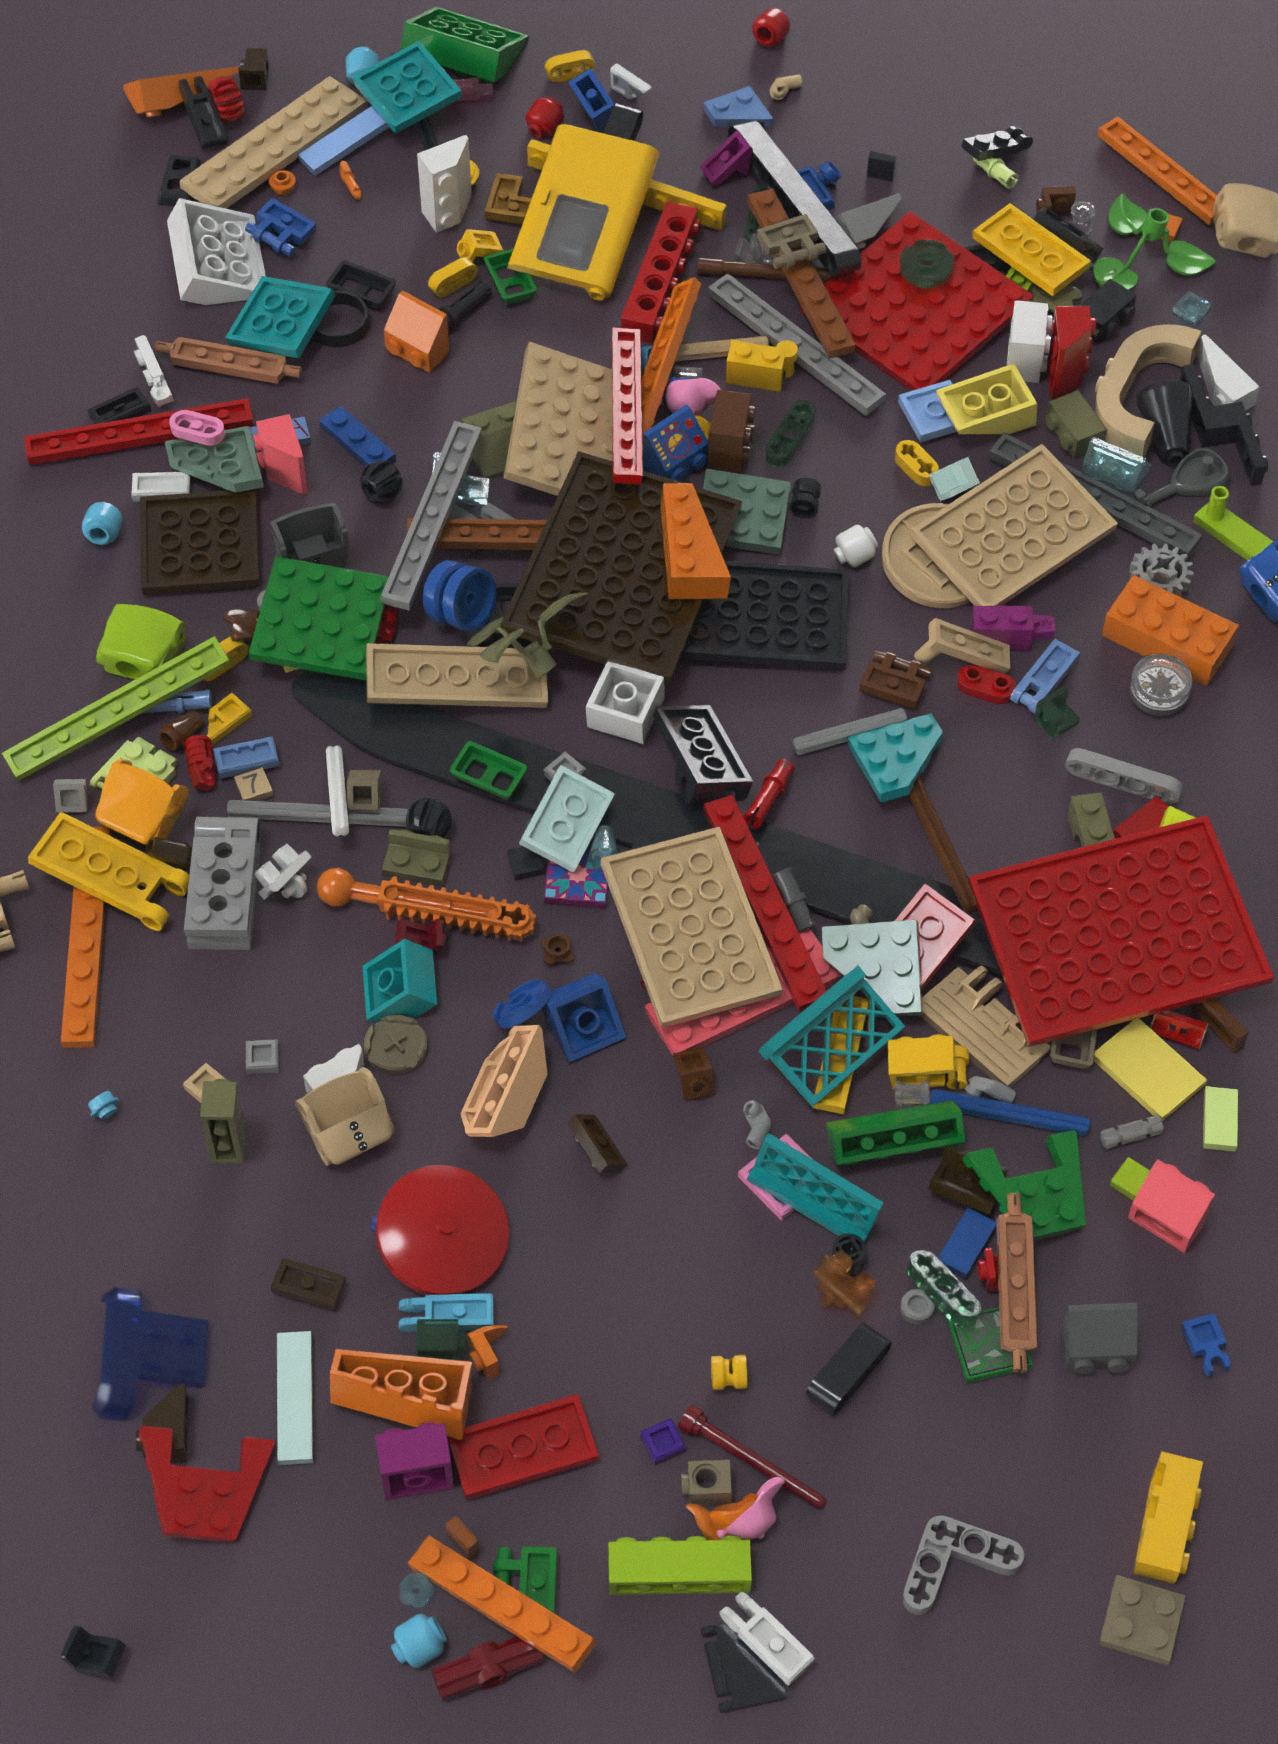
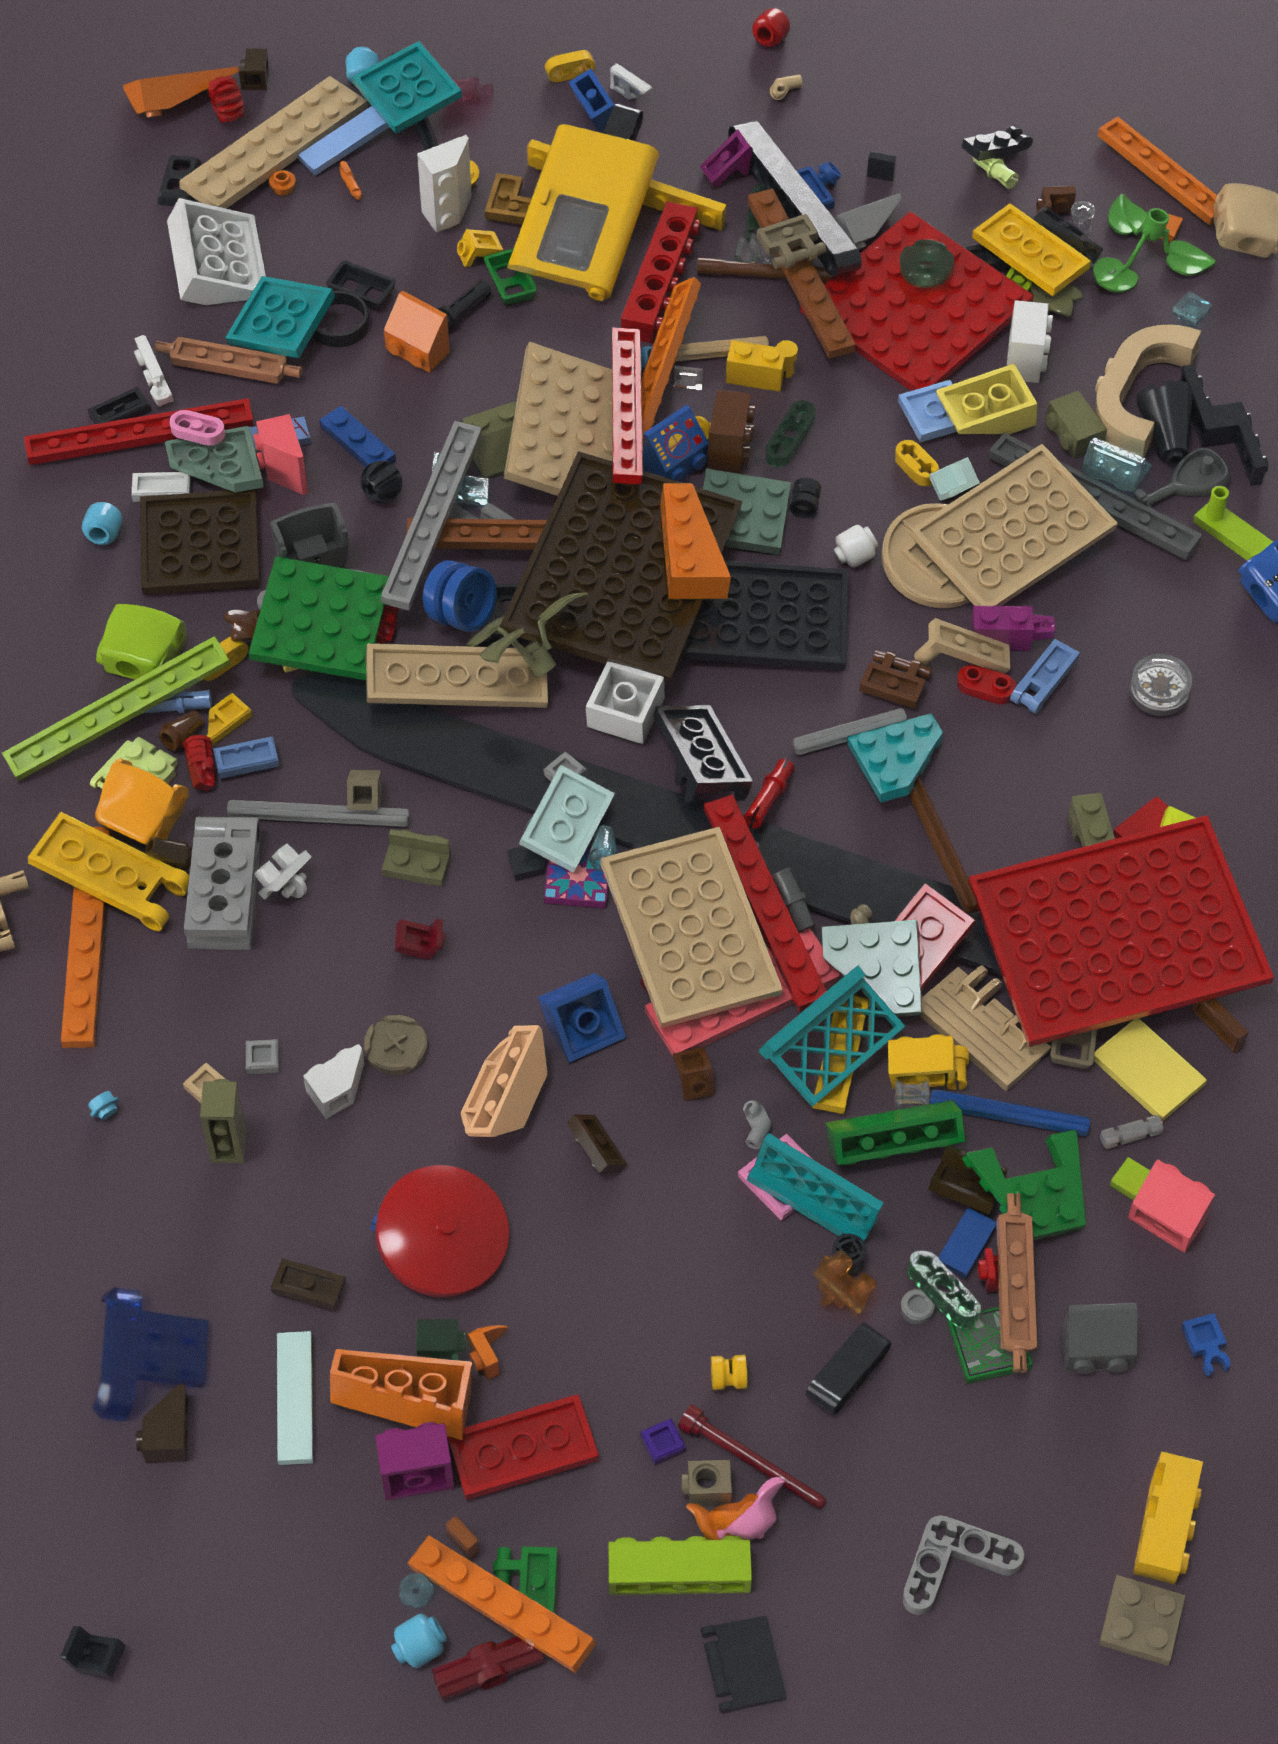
light grey tile [53,779,88,812] -> none
red wing [139,1426,275,1543] -> none
black hinge [178,76,228,148] -> none
tan tile [234,767,273,801] -> none
blue plate [245,198,317,257] -> none
tan piece [295,1067,395,1166] -> none
orange gear [316,868,537,942] -> none
white axle [326,745,349,837] -> none
teal slope [362,939,437,1022] -> none
medium azure hinge [399,1293,494,1333] -> none
green slope [400,7,529,83] -> none
black piece [406,798,452,838] -> none
yellow beam [428,257,478,297] -> none
green piece [450,741,527,800] -> none
blue tile [493,980,552,1029] -> none
red head [525,97,564,138] -> none
reddish brown plate [541,934,575,965] -> none
bright pink hair [660,375,721,416] -> none
medium blue wing [703,86,773,127] -> none
light grey plate [708,273,886,416] -> none
white hinge [719,1592,815,1686] -> none
light grey arm [965,1076,1016,1103] -> none
clear green panel [1034,686,1080,739] -> none
red slope [1047,306,1096,401] -> none
light grey beam [1065,748,1183,805] -> none
black hinge [1080,278,1136,344] -> none
orange brick [1102,575,1239,686] -> none
light grey gear [1129,544,1194,597] -> none
red piece [1150,1006,1208,1049] -> none
white slope [1197,334,1260,411] -> none
yellowish green tile [1203,1086,1238,1152] -> none

